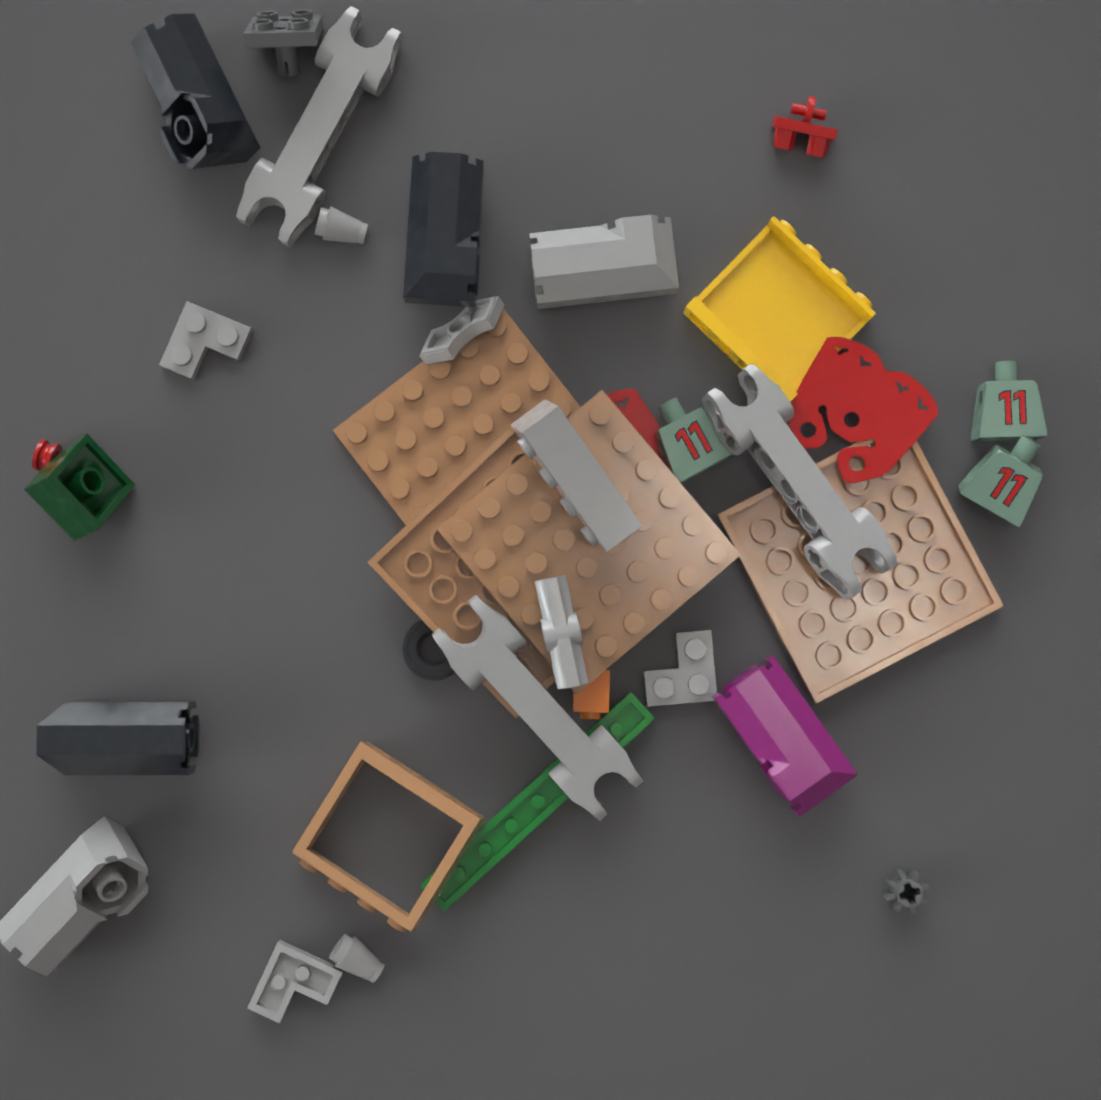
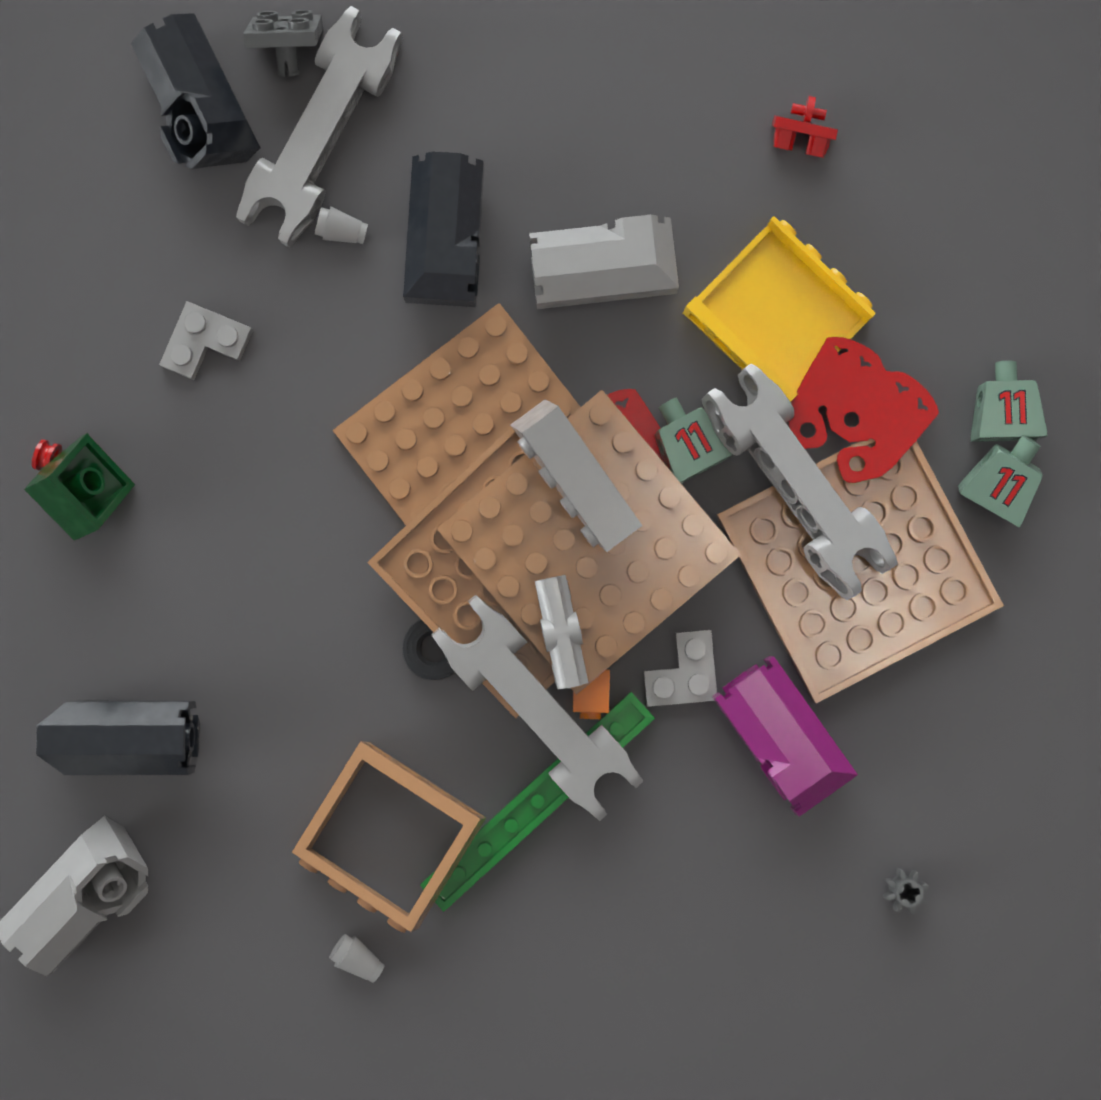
light grey plate [247,940,344,1024] -> none
light grey tile [420,296,504,365] -> none

